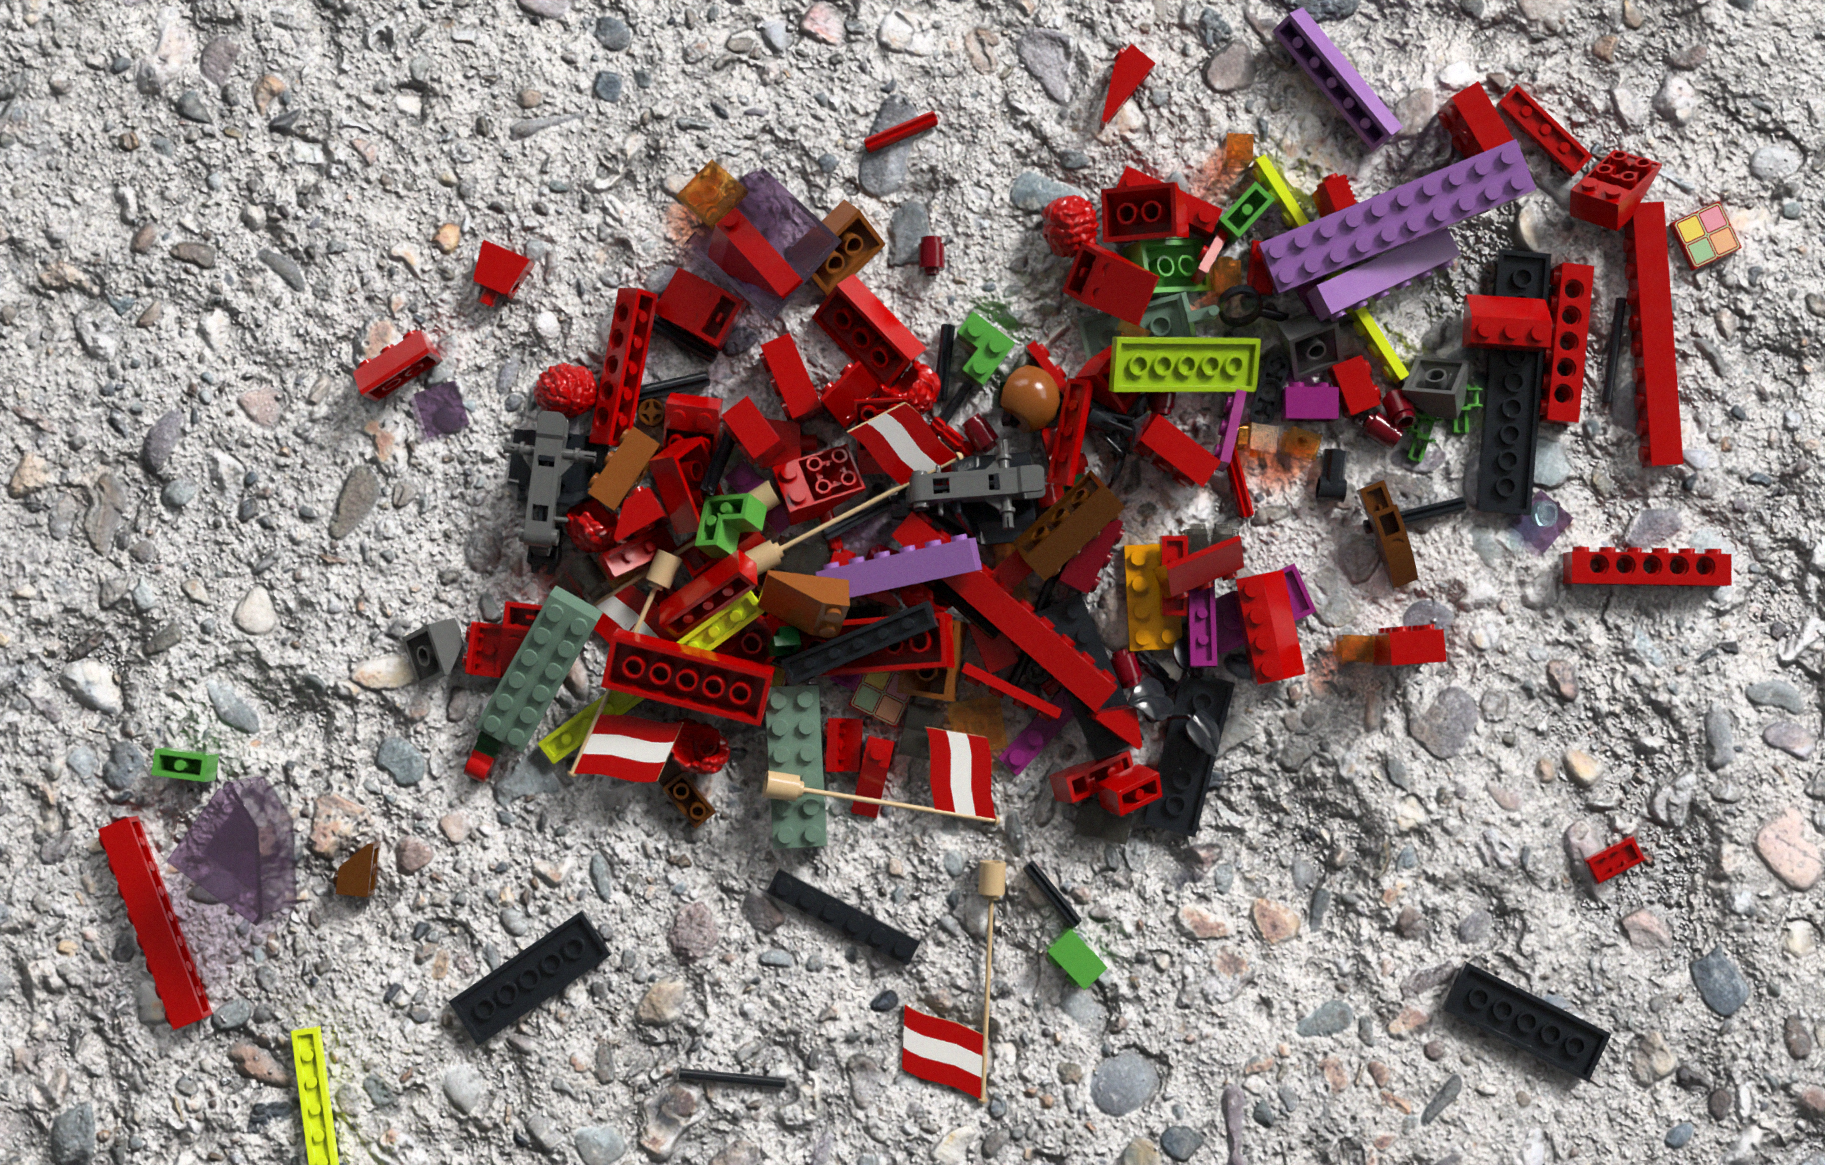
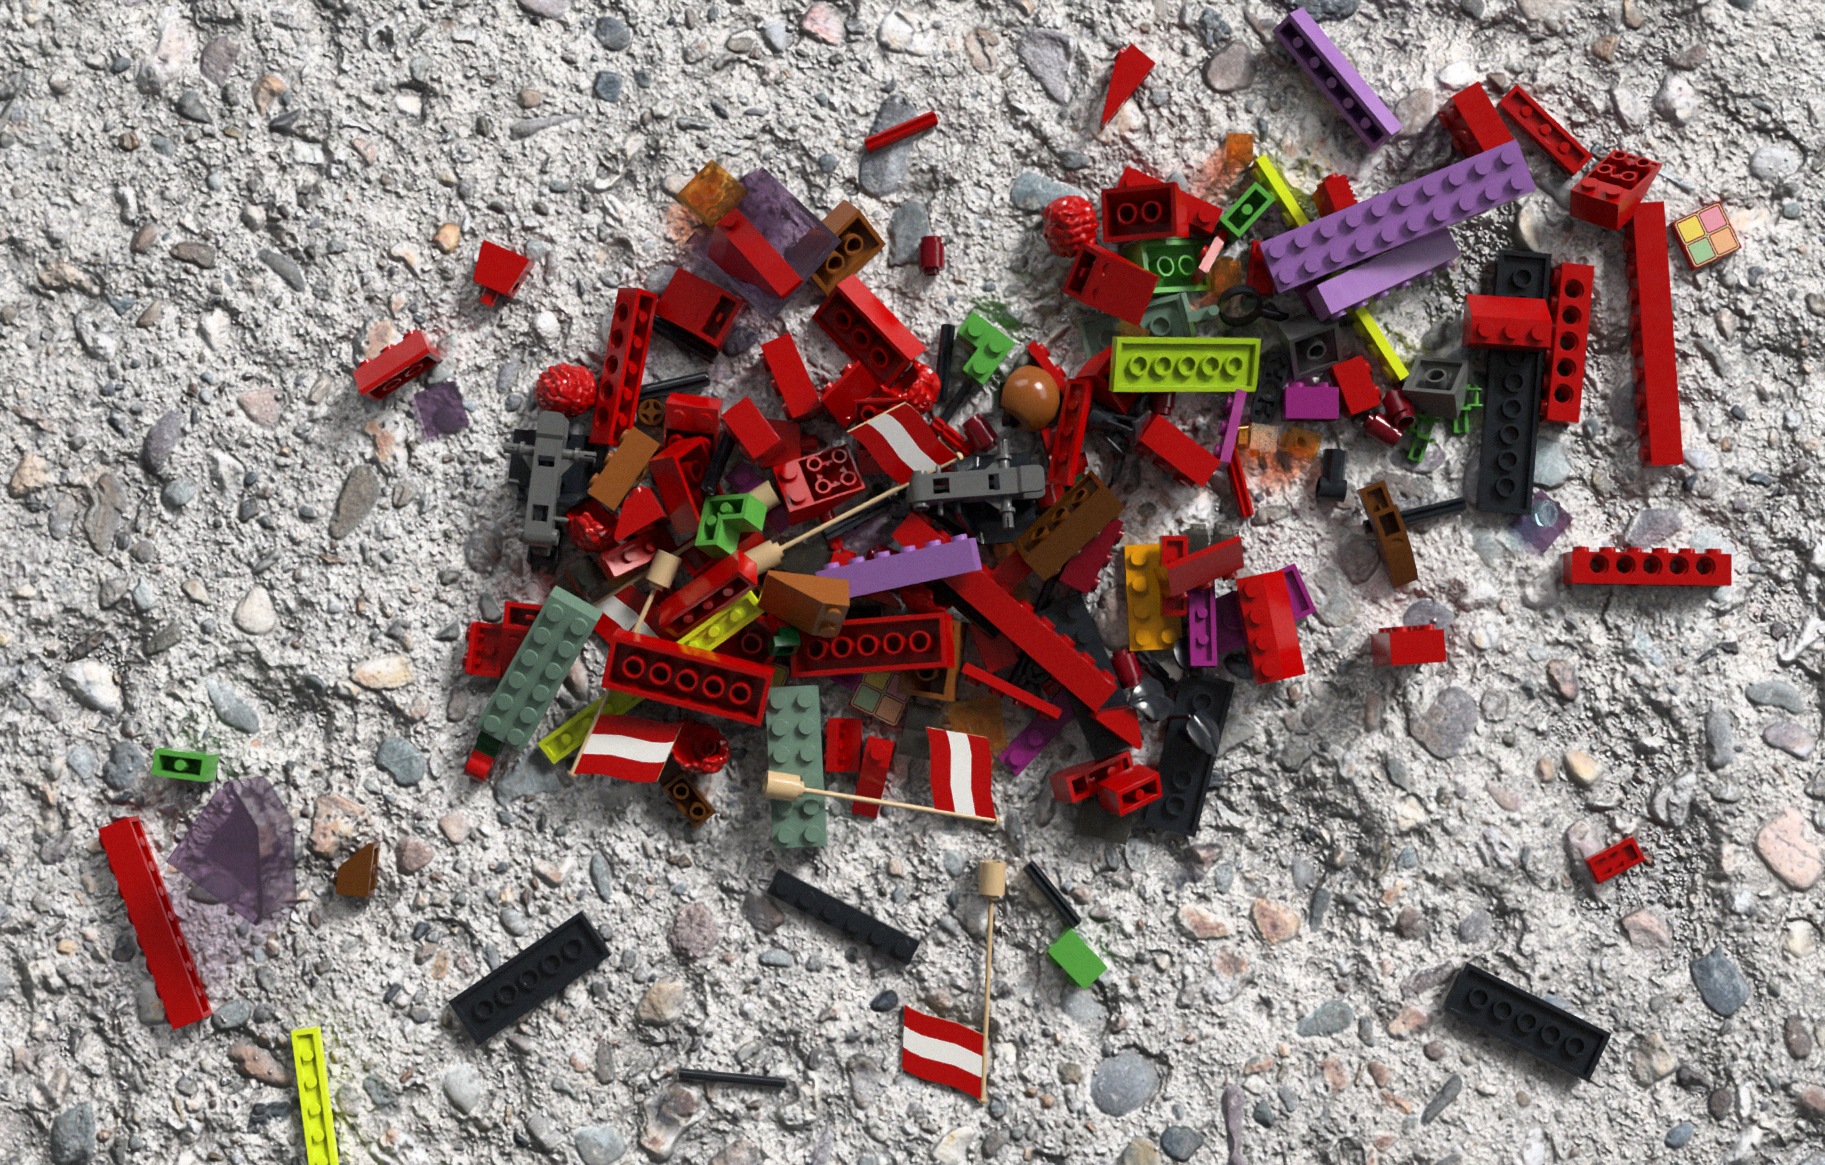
dark grey slope [402,618,463,687] -> none
black plate [781,601,939,686] -> none
clear orange brick [1333,635,1375,663] -> none
black bar [1601,298,1627,403] -> none

